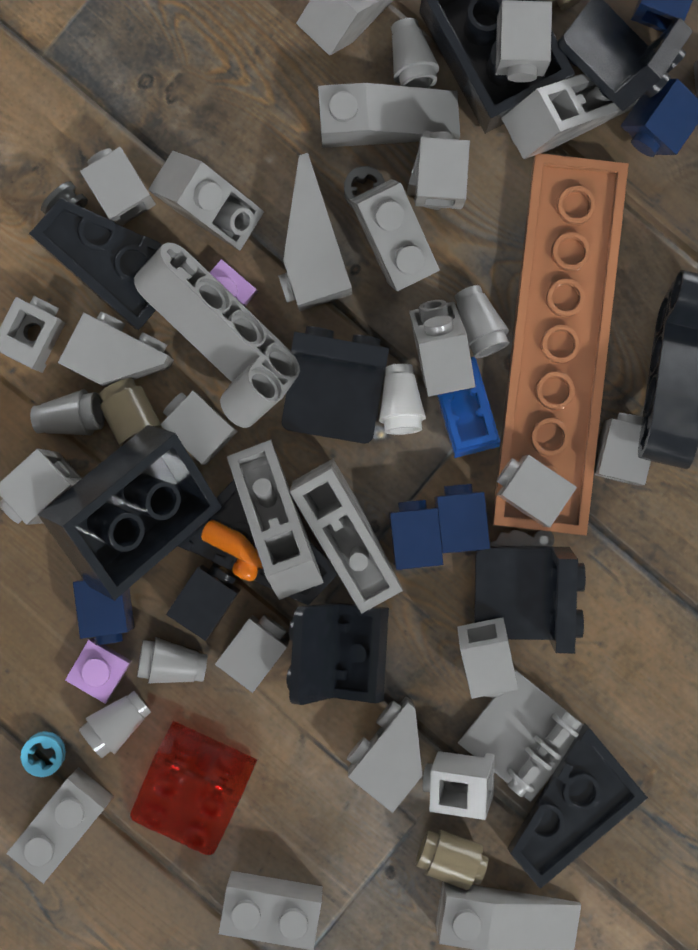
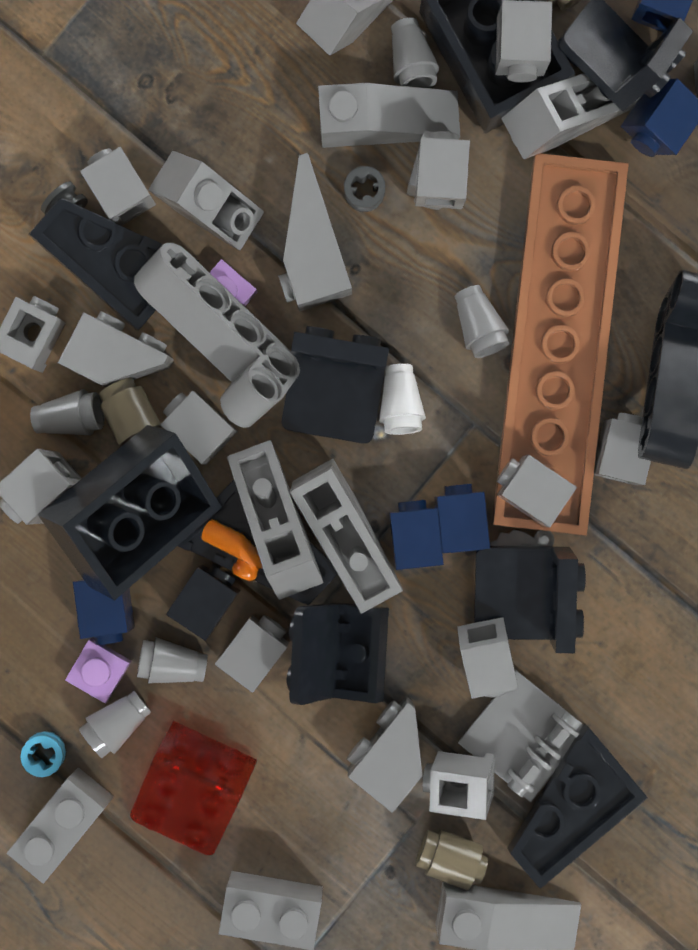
light grey brick [350,179,440,291] -> none
light grey slope [409,300,475,397] -> none
blue plate [437,357,501,458] -> none

